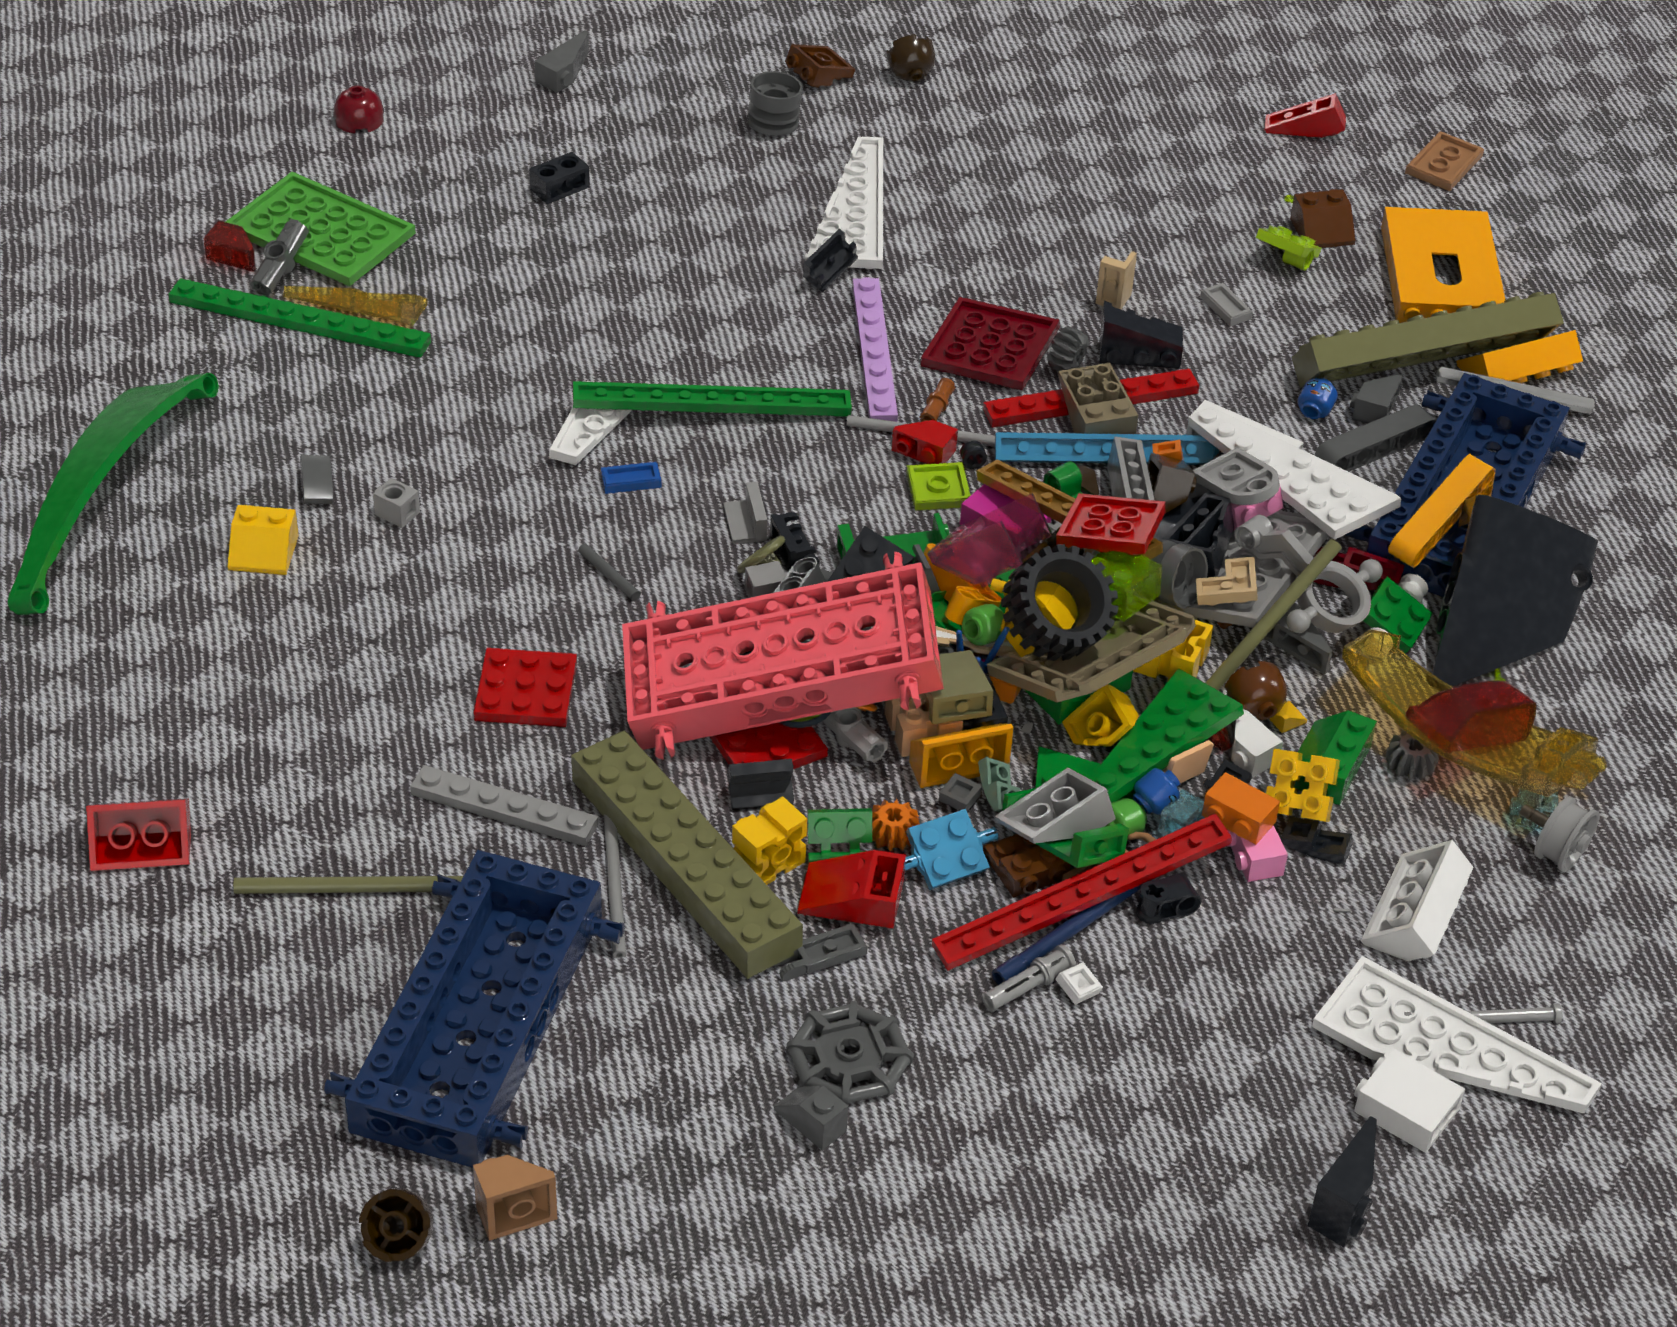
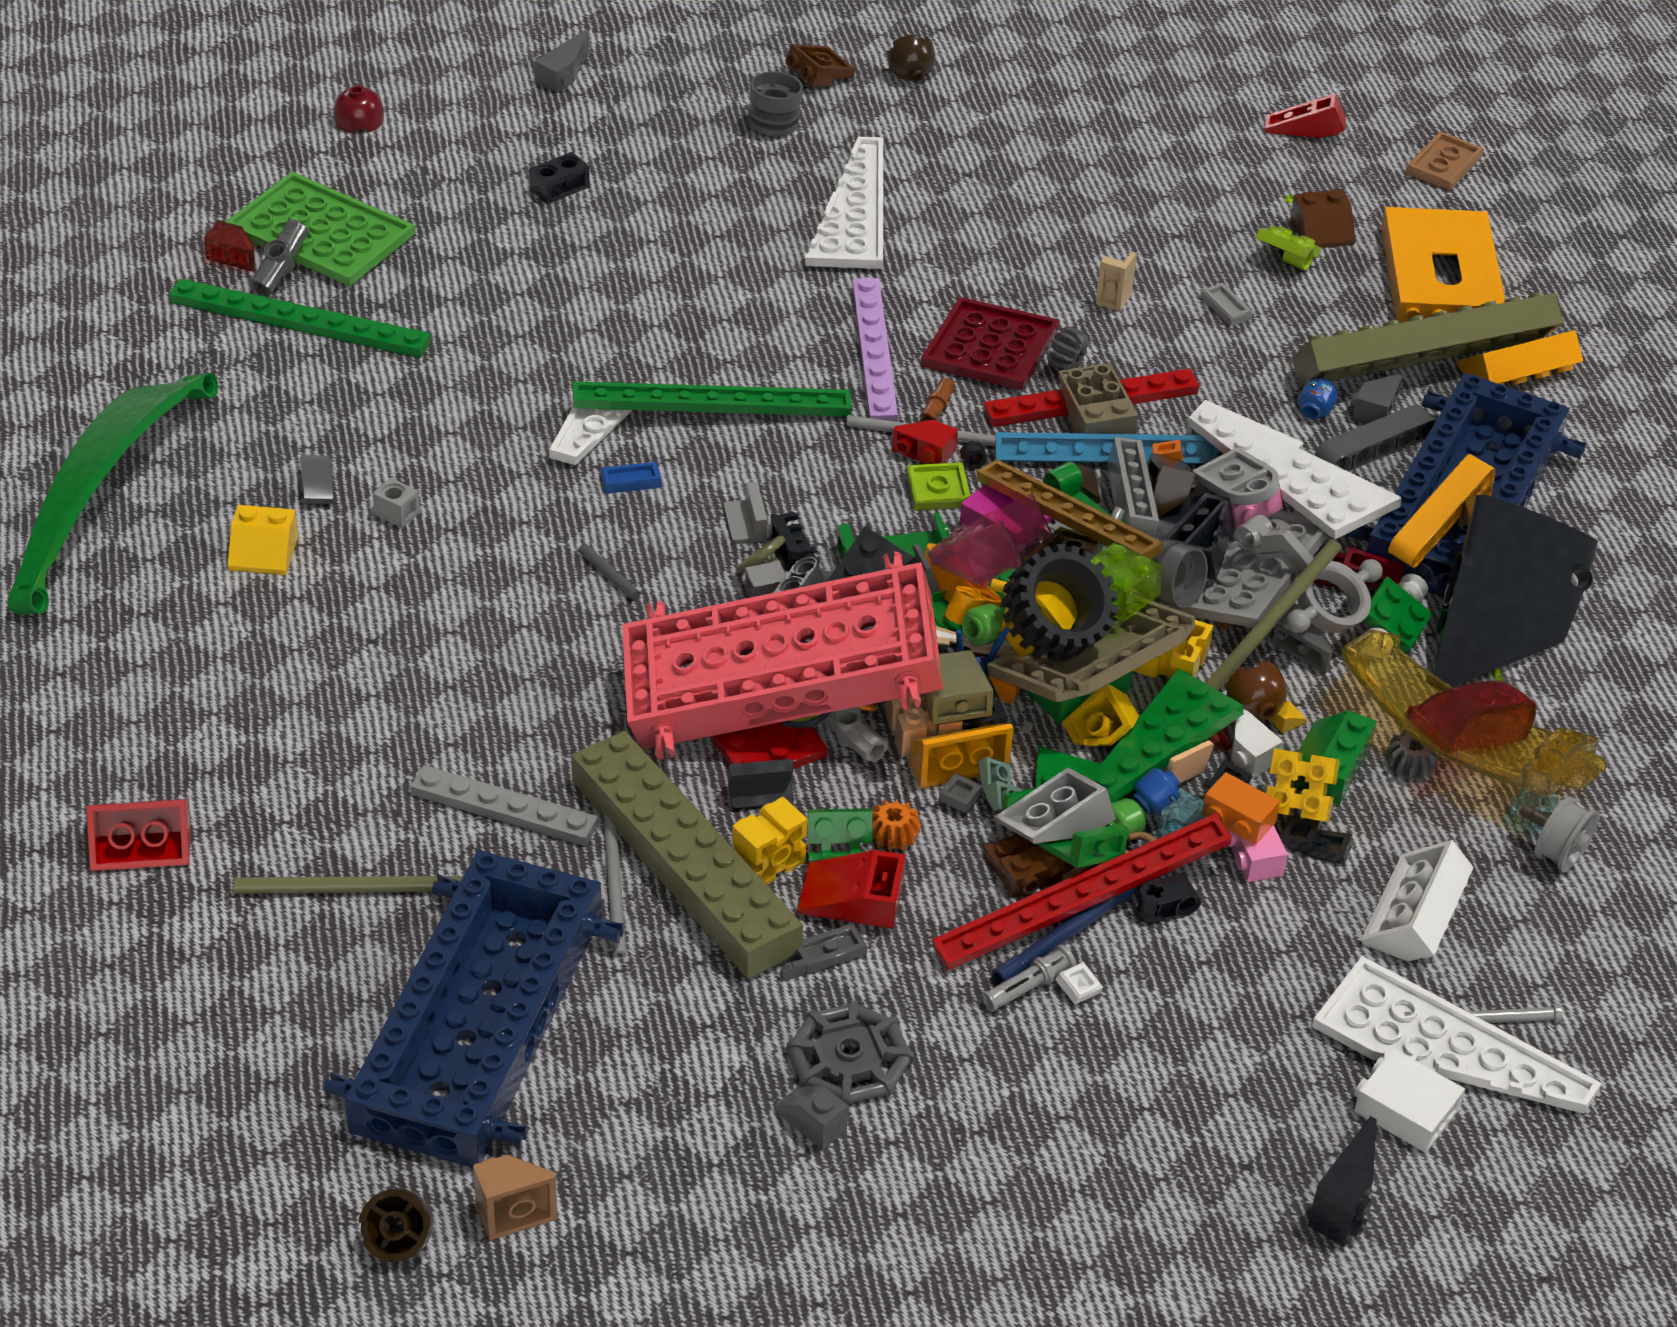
clear yellow wedge [283,286,428,326] -> none
red plate [474,648,577,727] -> none
black hinge [803,228,858,292] -> none
dark azure plate [905,809,998,890] -> none
red plate [1056,493,1165,555] -> none
black wedge [1099,301,1183,368] -> none
tan plate [1196,557,1258,606] -> none
light grey axle [1436,366,1595,415] -> none

